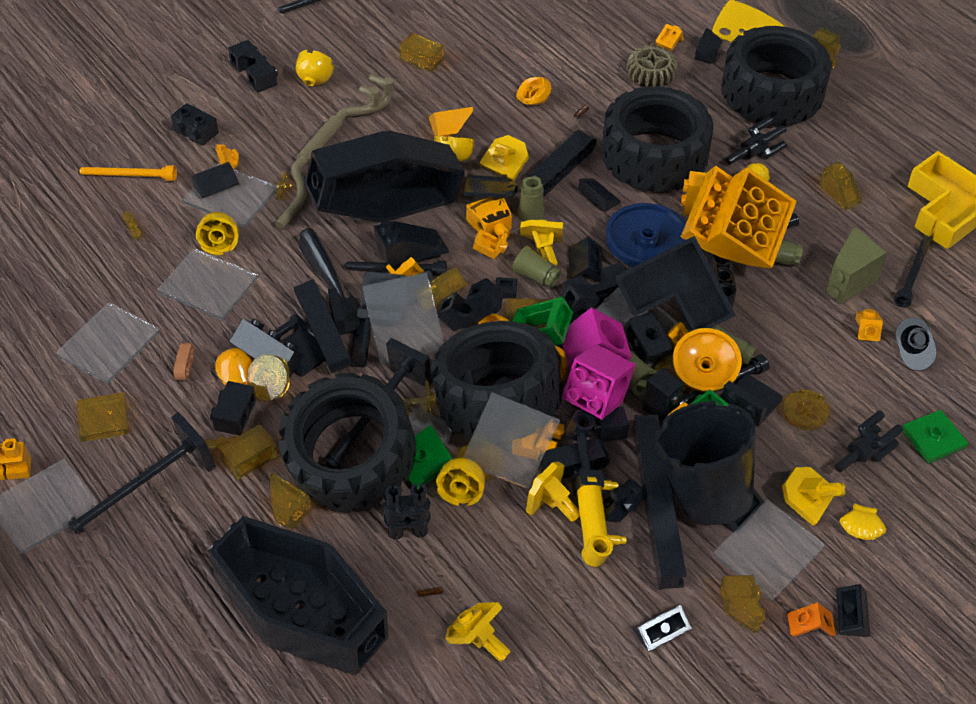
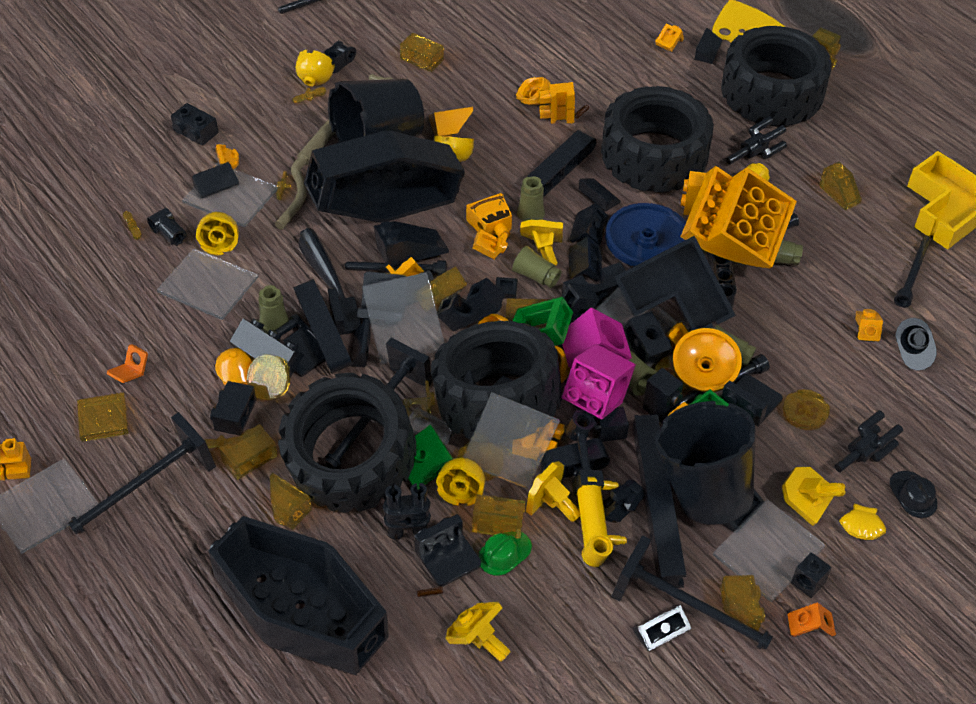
clear piece [55,302,160,384] -> none
light orange piece [79,165,177,181] -> none
nougat beam [174,342,194,381] -> none
black arch [228,40,278,93] -> none
black piece [464,173,518,198] -> none
yellow piece [479,135,529,181] -> none
dark tan gear [627,45,678,87] -> none
olive slope [826,227,887,304] -> none
black slope [836,584,870,637] -> none
green plate [902,410,969,464] -> none
none -> orange bracket [107,344,148,383]
none -> black piece [147,208,187,246]
none -> olive plant [258,285,289,331]
none -> clear yellow piece [292,87,326,103]
none -> black piece [324,40,356,74]
none -> black cone [328,79,425,144]
none -> black bracket [414,514,481,587]
none -> clear yellow brick [472,494,525,539]
none -> green piece [479,530,532,576]
none -> light orange hips [539,82,575,124]
none -> black panel [569,203,609,246]
none -> black tile [611,535,773,650]
none -> black brick [791,552,832,598]
none -> black piece [889,471,938,518]

